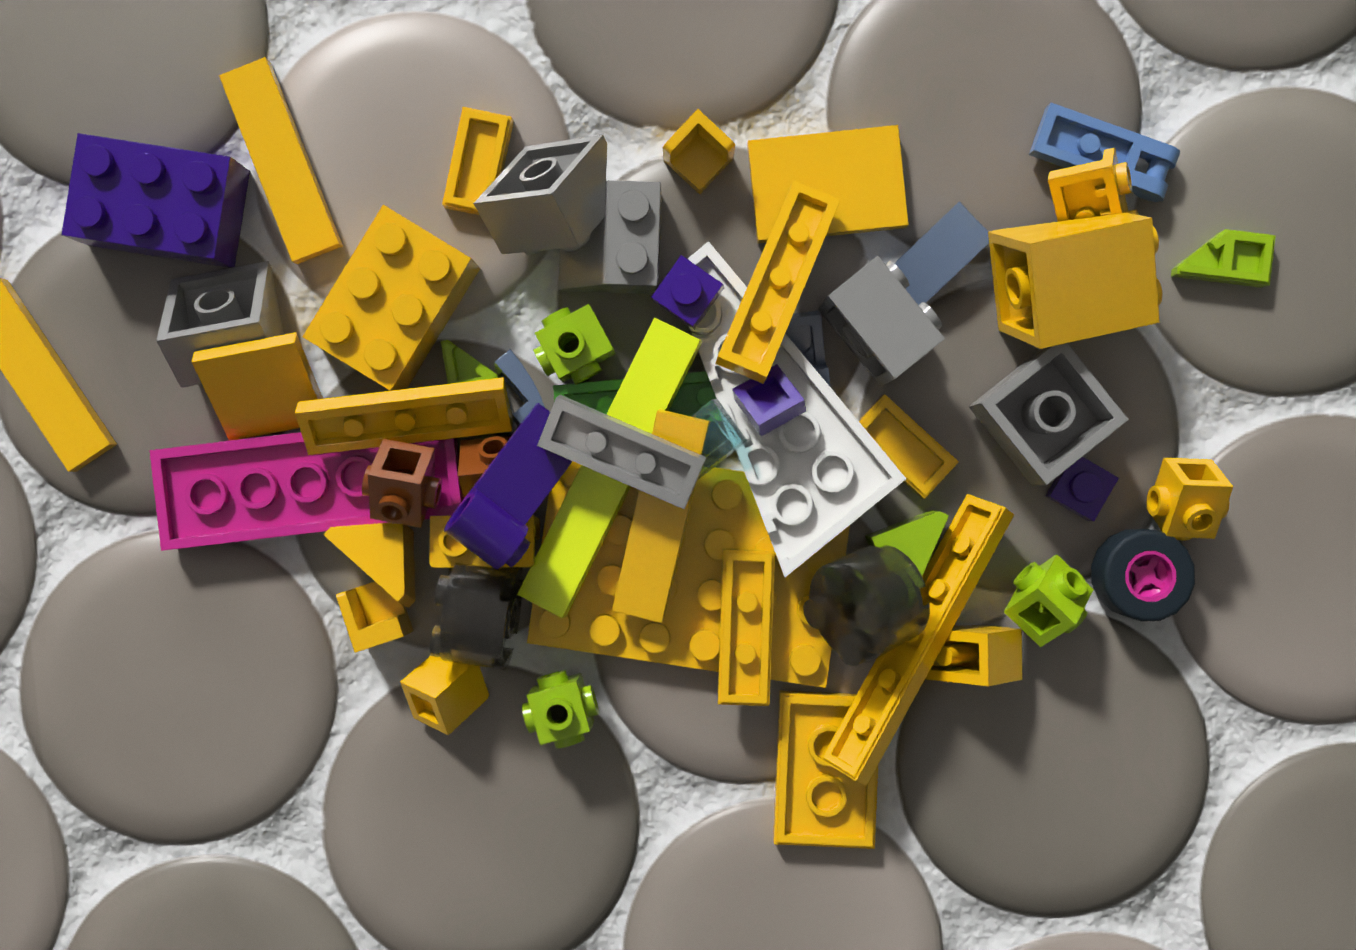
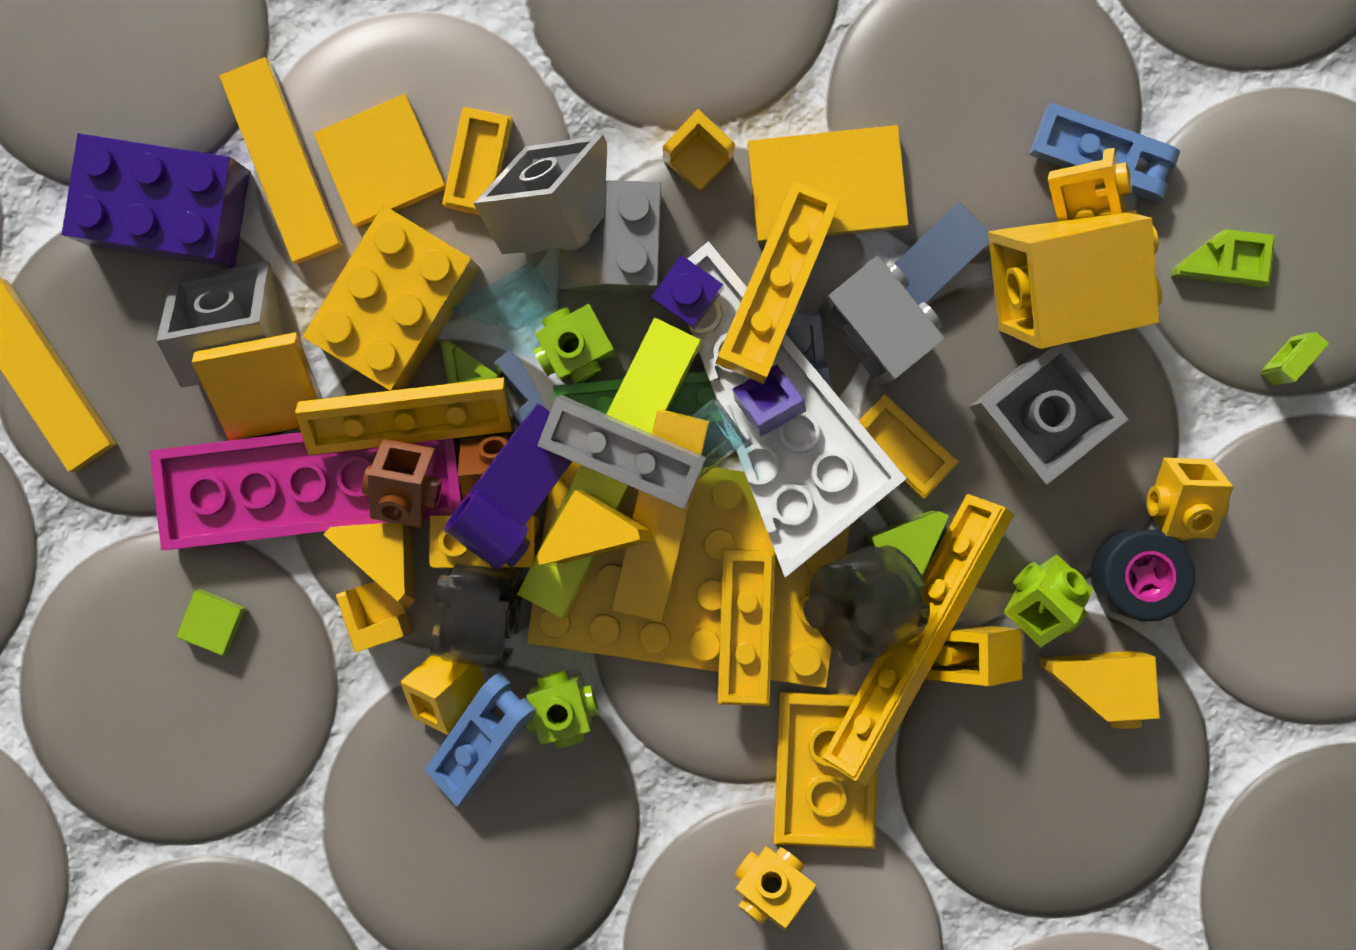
dark purple plate [1045,457,1119,522] -> none
none -> lime tile [176,589,247,656]
none -> yellow tile [313,93,446,228]
none -> medium blue plate [424,672,537,807]
none -> clear light blue tile [452,261,559,331]
none -> yellow slope [537,490,653,566]
none -> yellow brick [734,846,816,932]
none -> yellow slope [1039,650,1160,729]
none -> lime tile [1260,332,1330,386]

